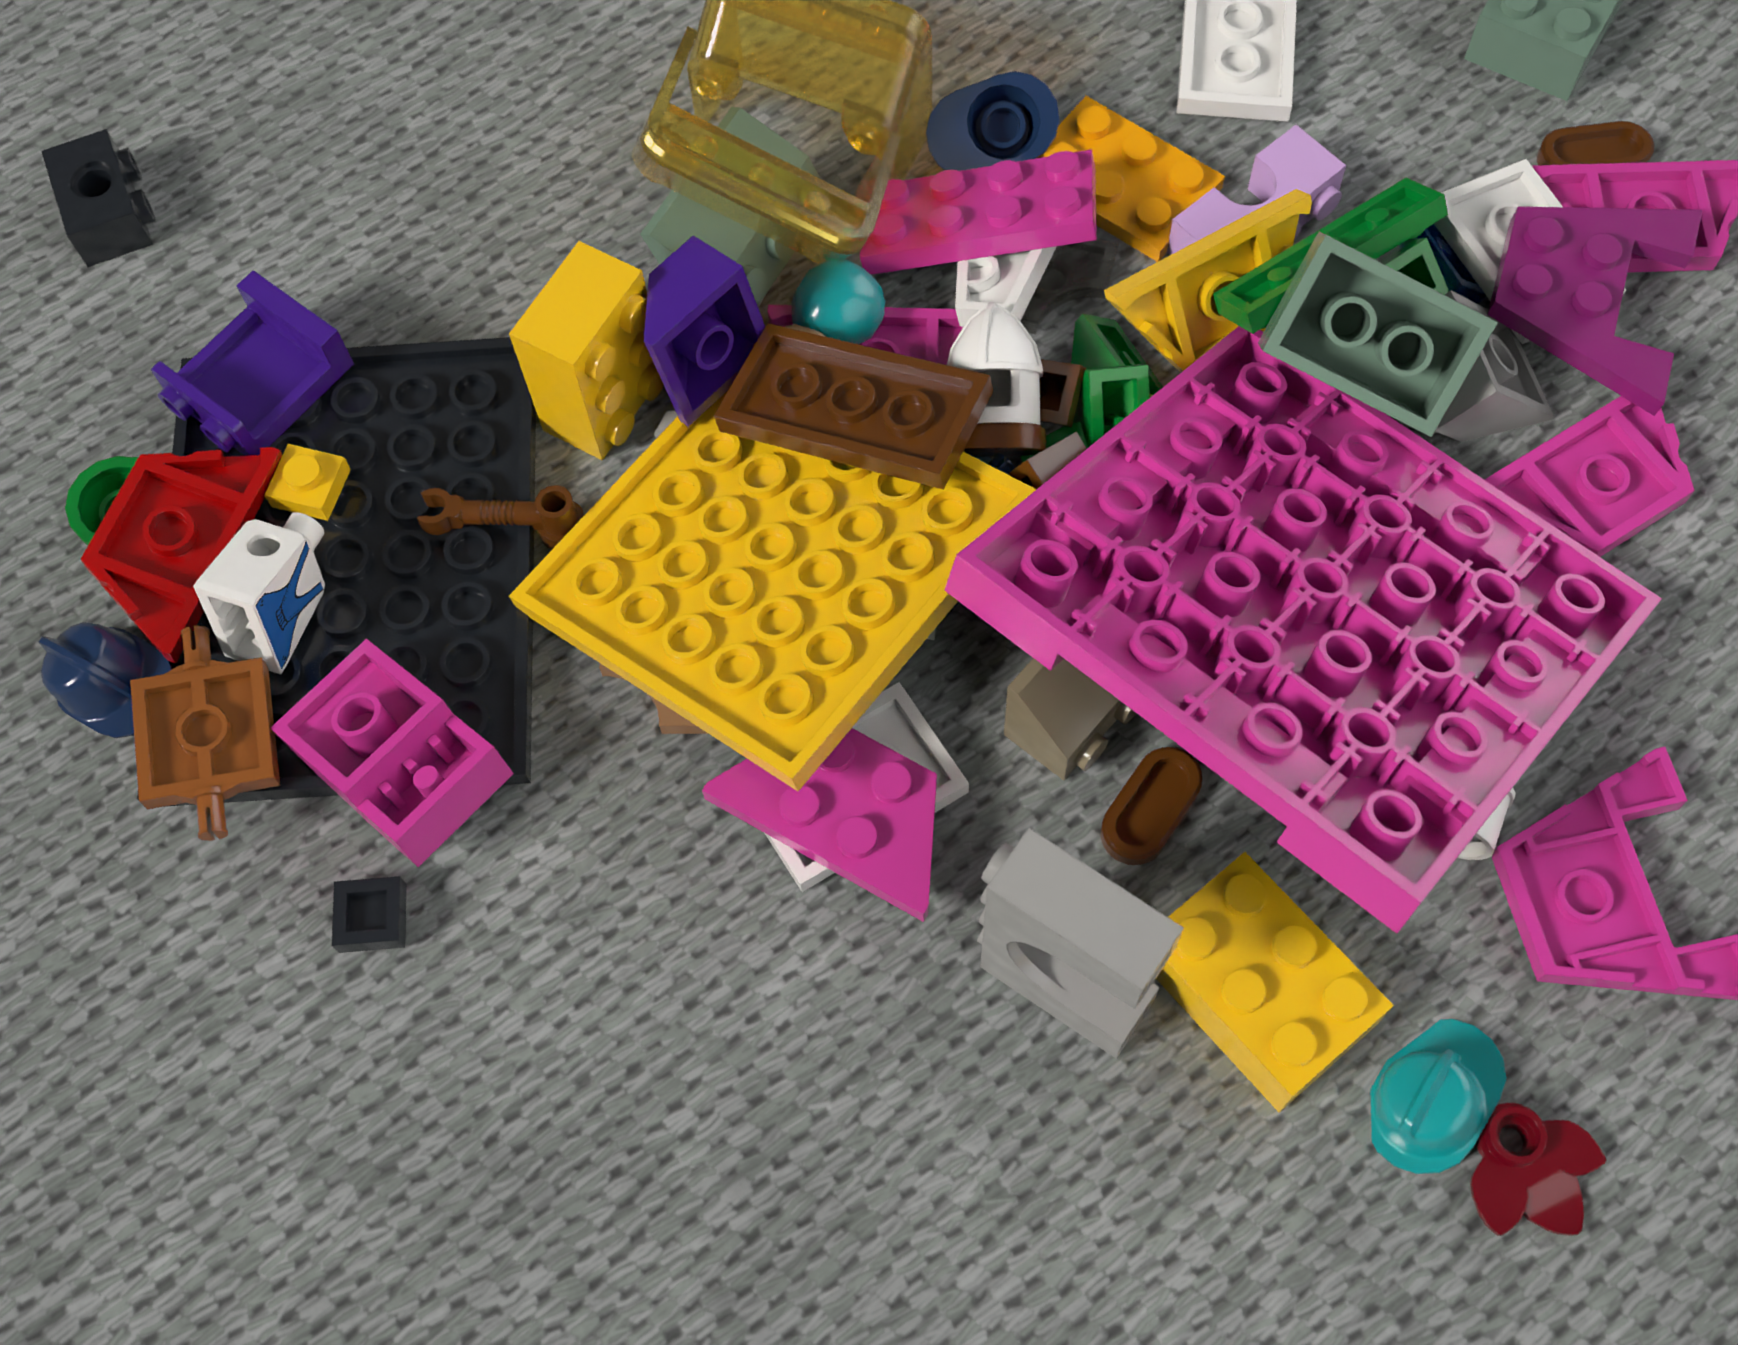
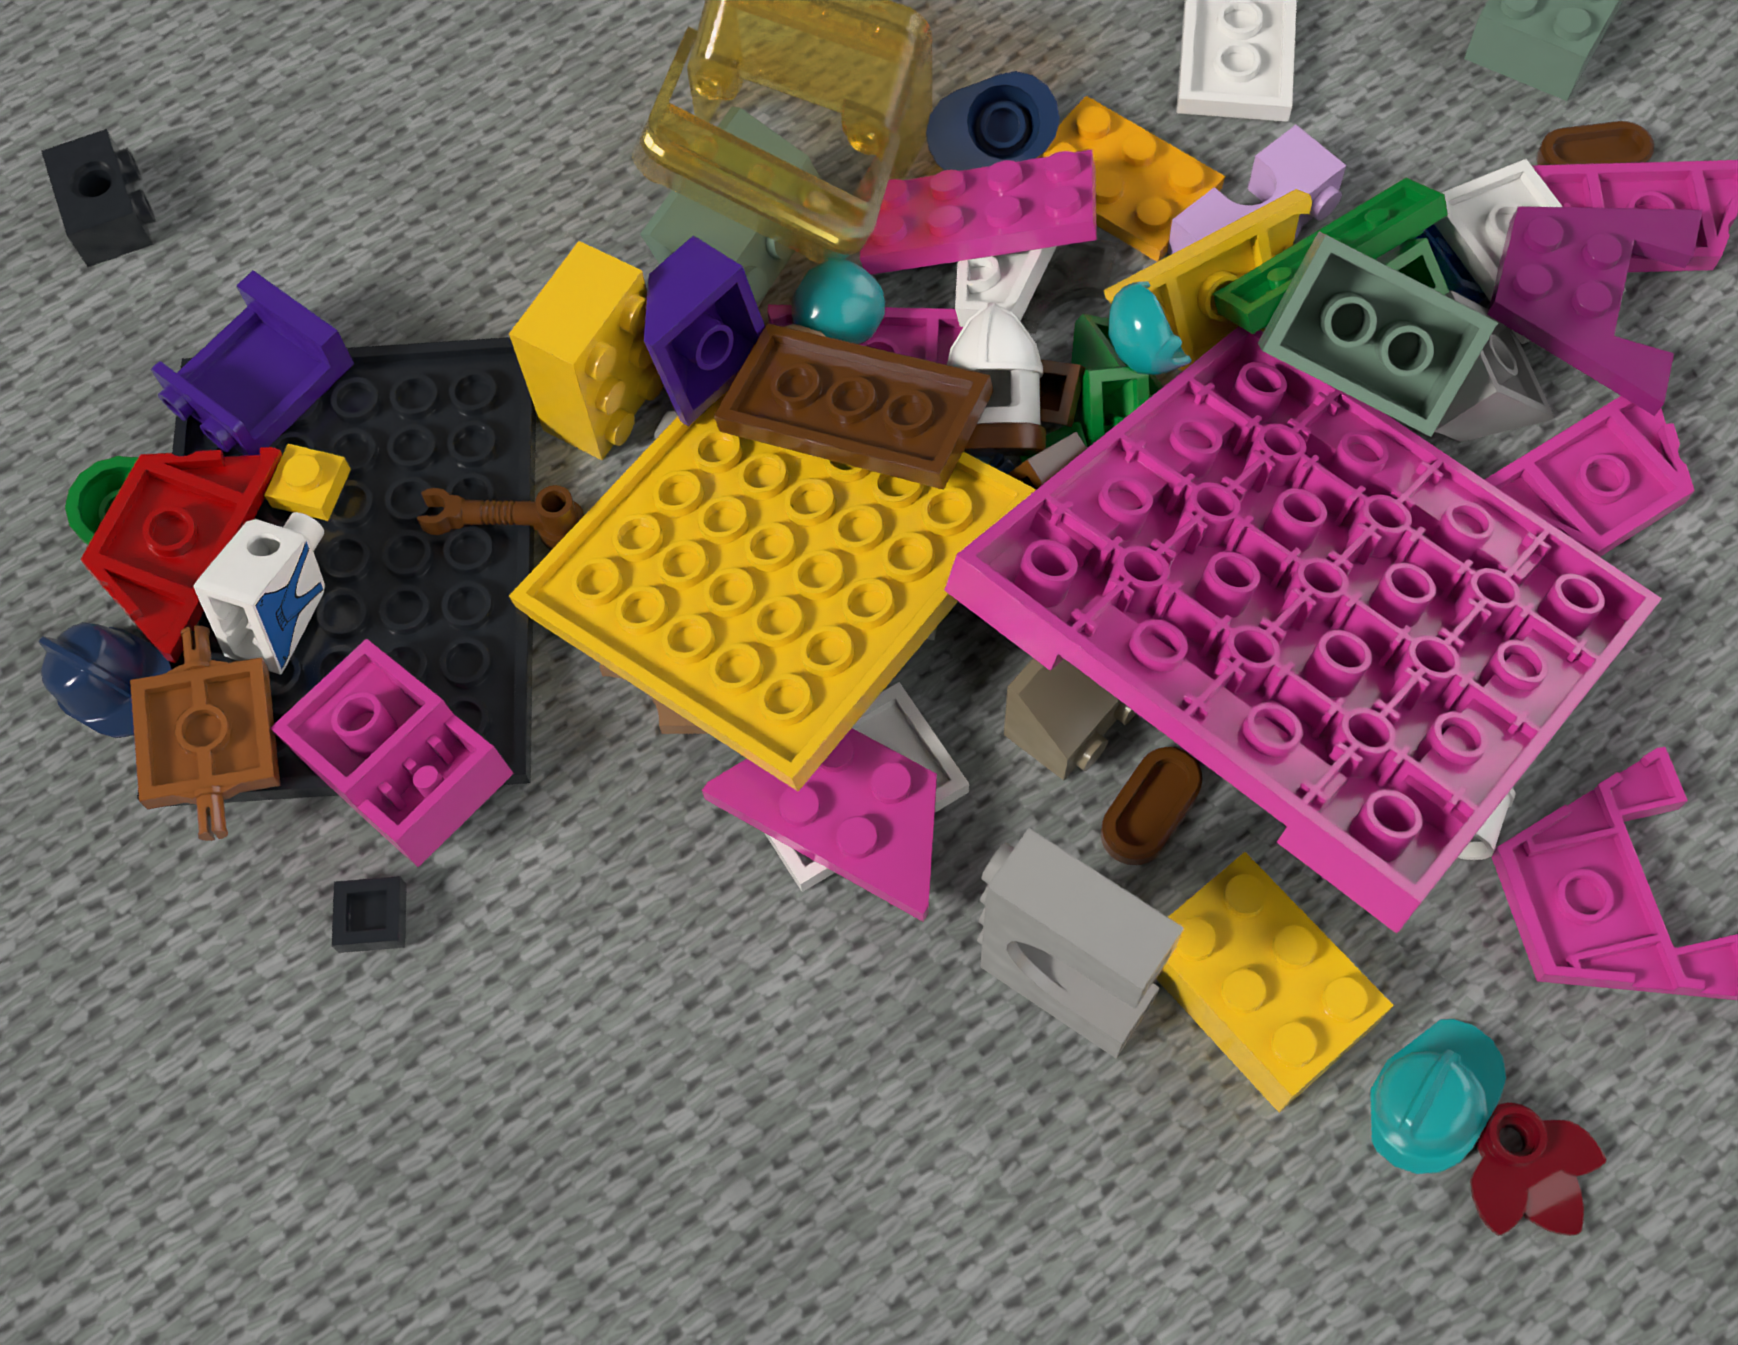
none -> teal hair [1109,281,1192,375]

